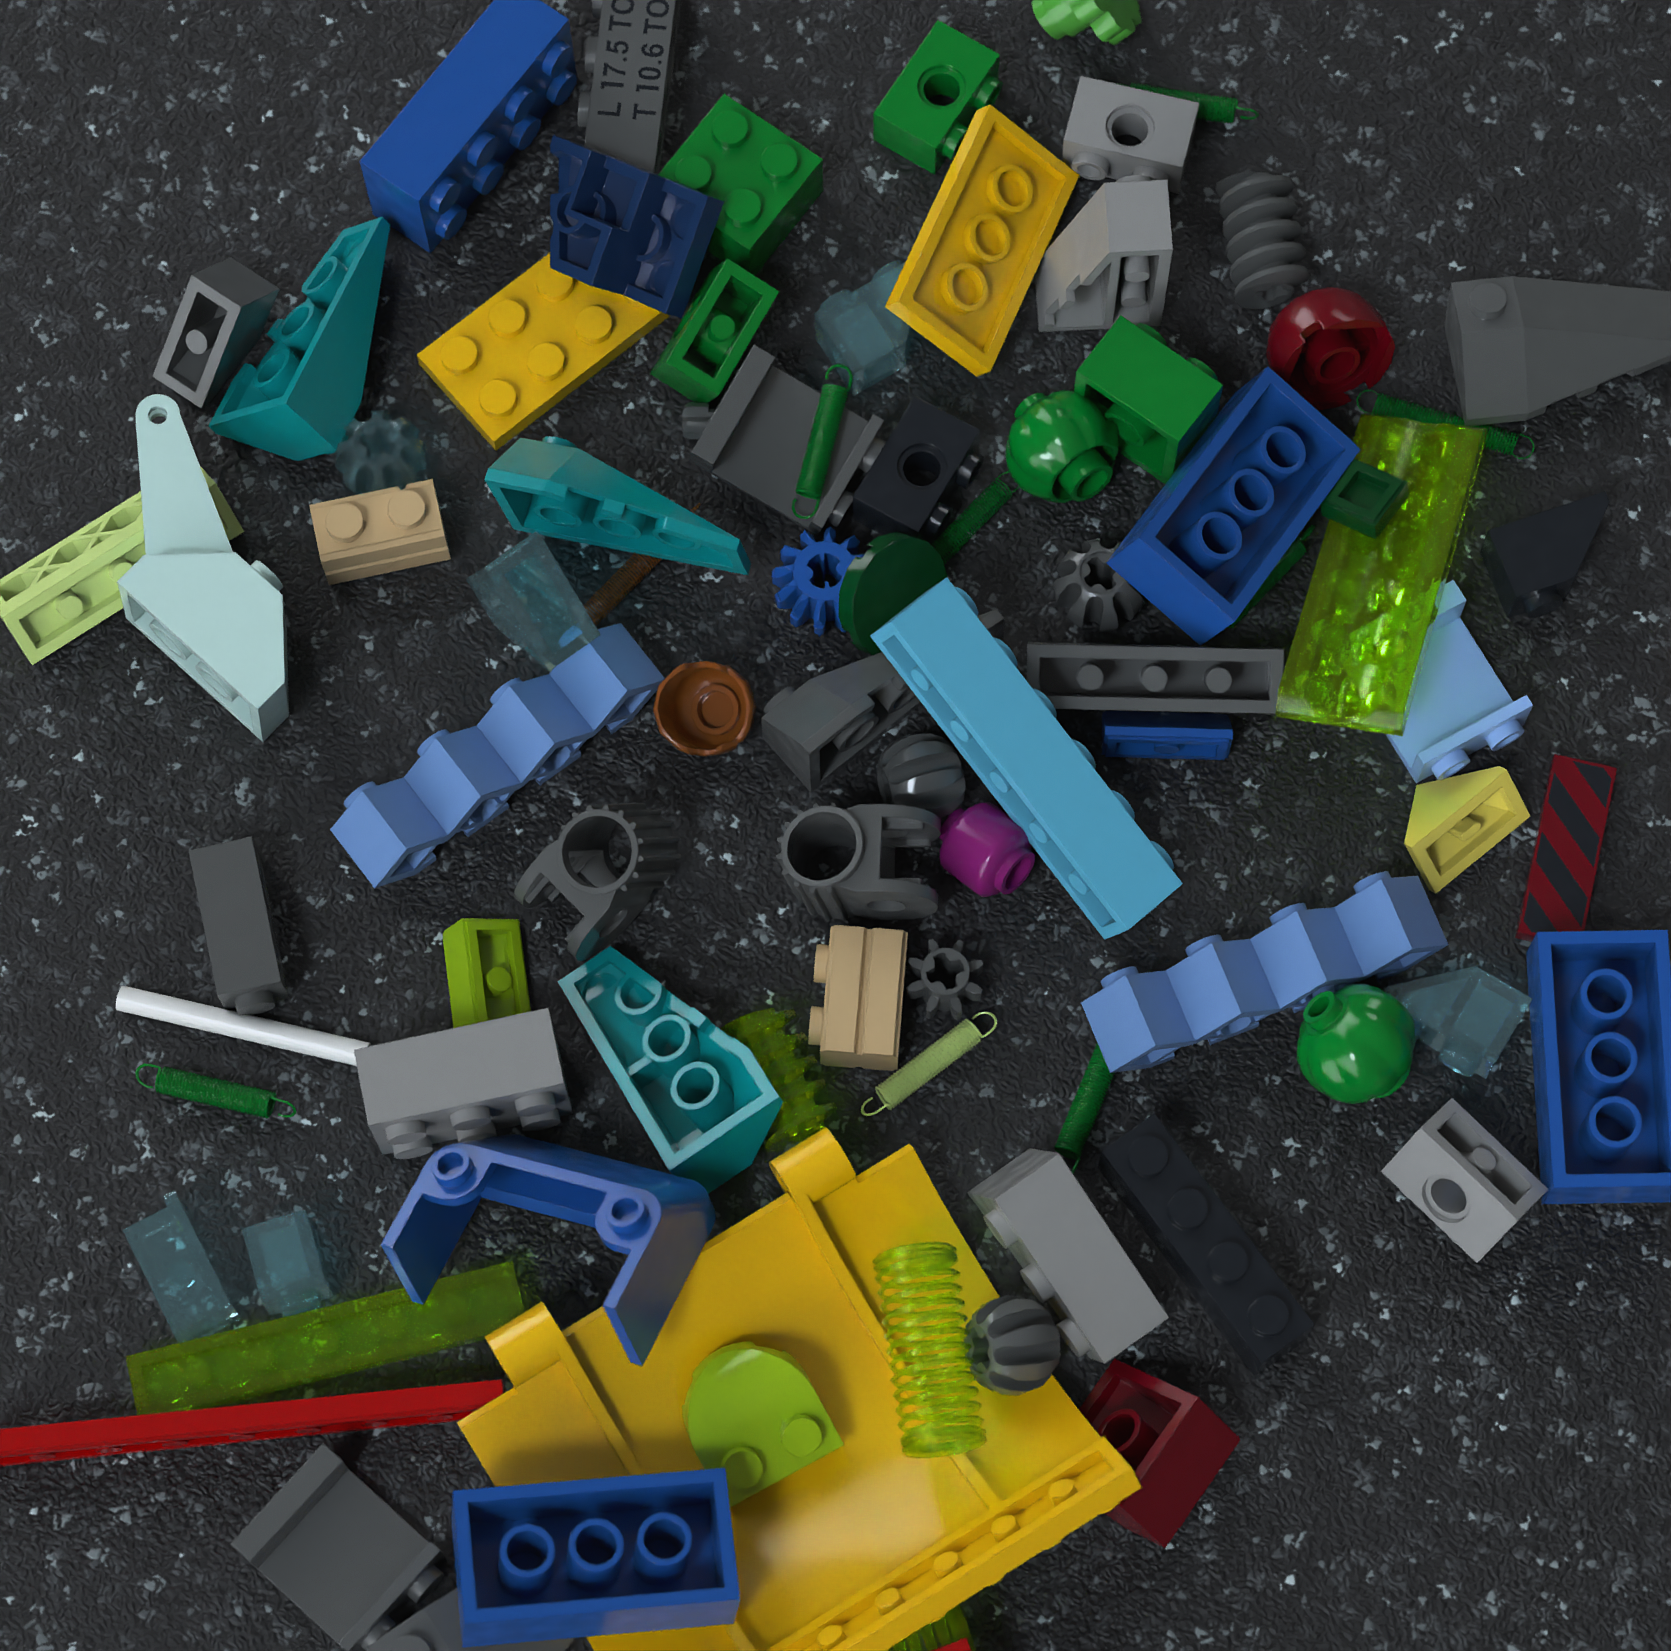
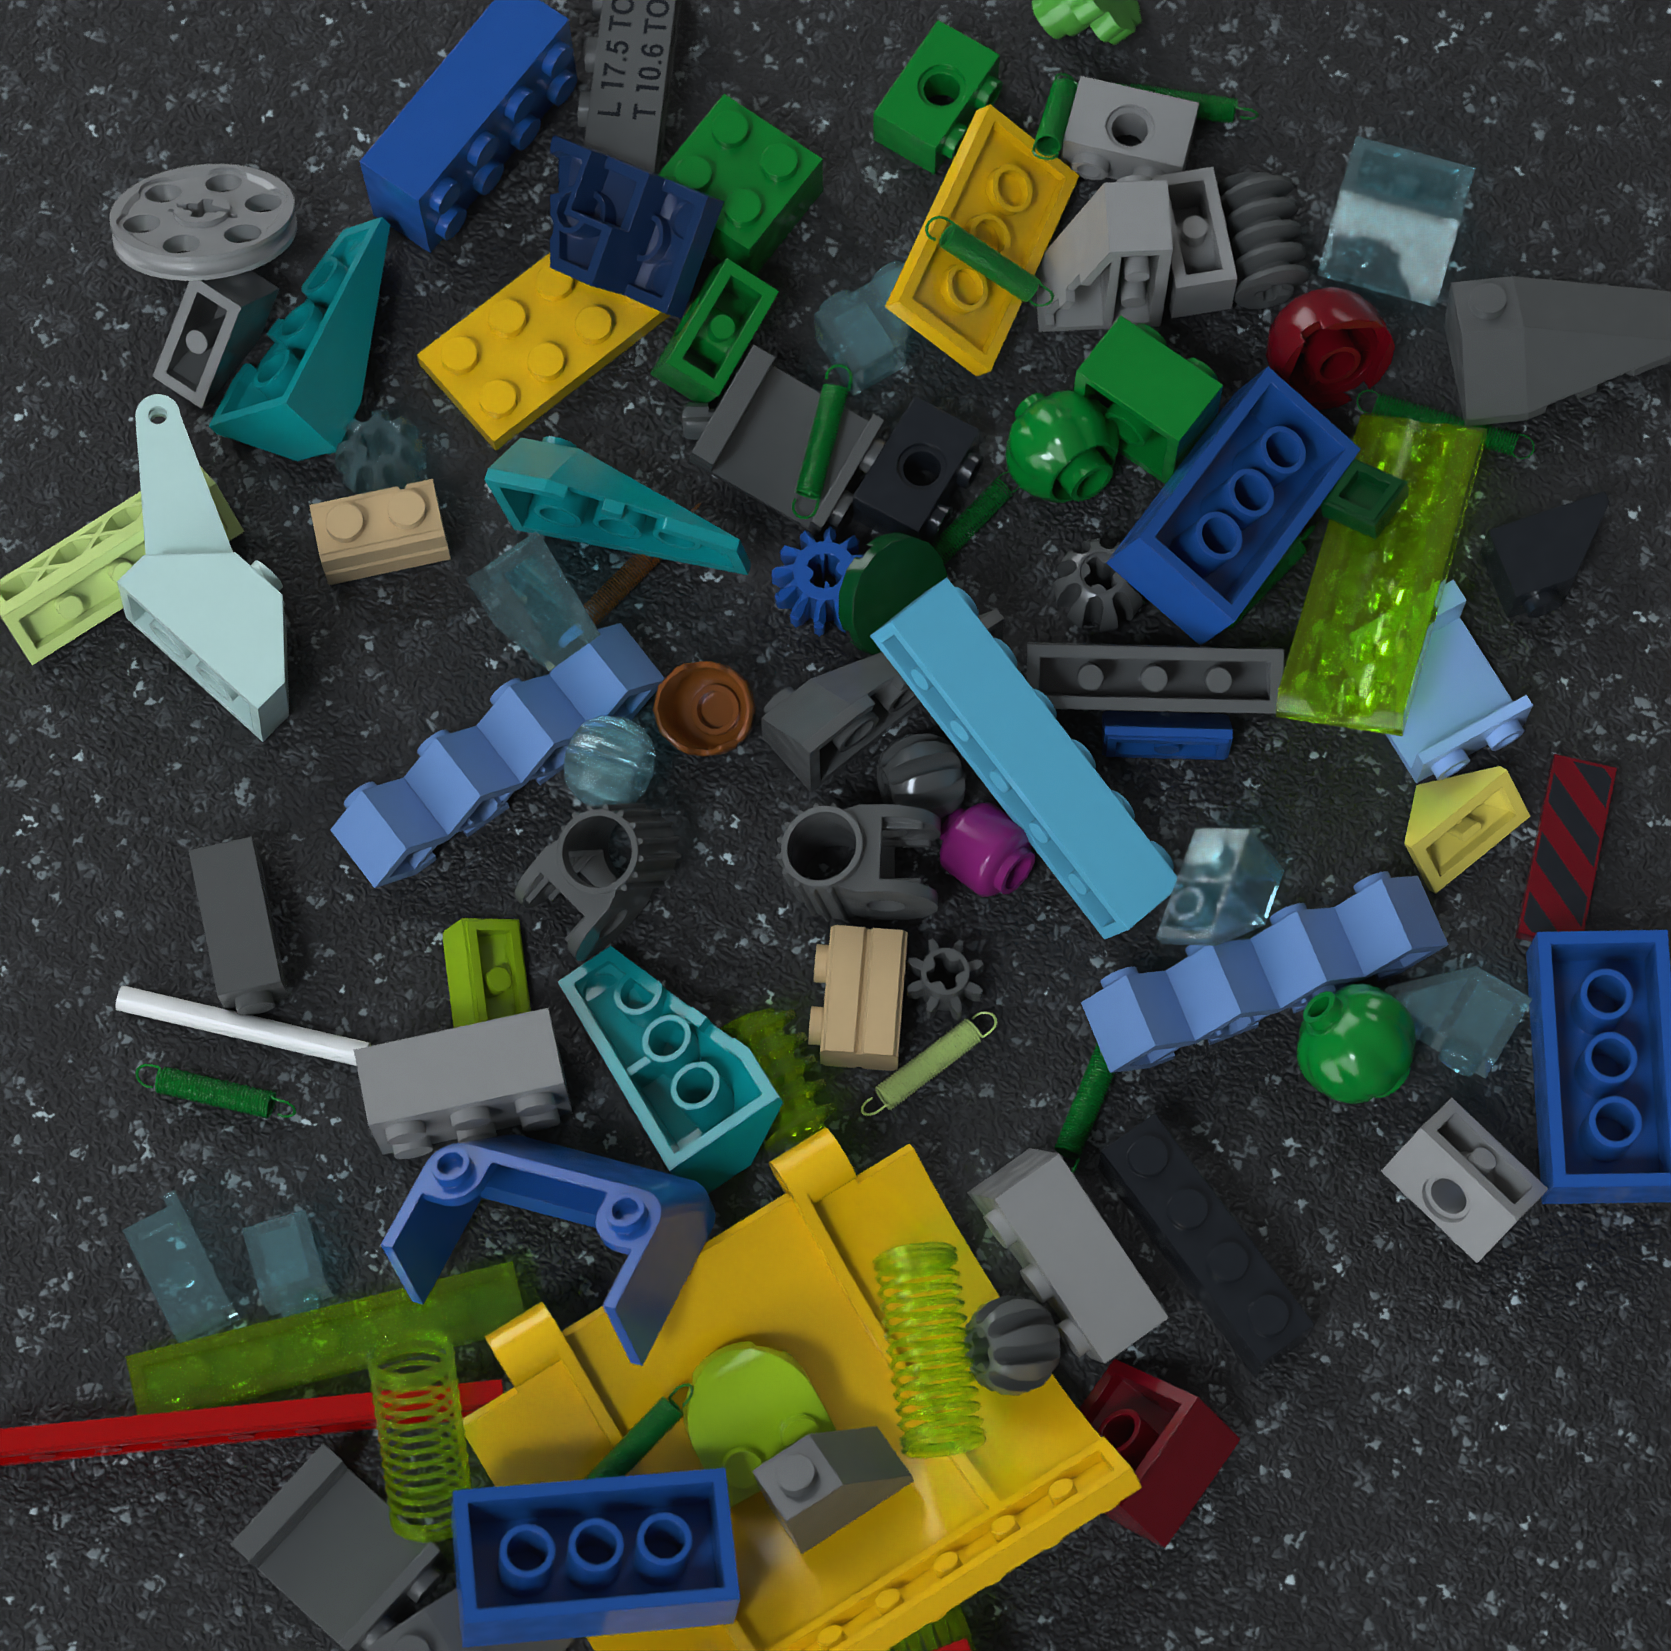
none -> light grey wedge [109,164,297,281]
none -> clear neon green piece [366,1328,472,1543]
none -> clear light blue piece [563,716,655,805]
none -> green piece [582,1383,693,1480]
none -> dark grey slope [752,1426,914,1555]
none -> green piece [925,216,1054,307]
none -> green piece [1032,73,1078,160]
none -> light grey brick [1152,167,1237,318]
none -> clear light blue slope [1156,828,1284,946]
none -> clear light blue slope [1317,136,1476,307]

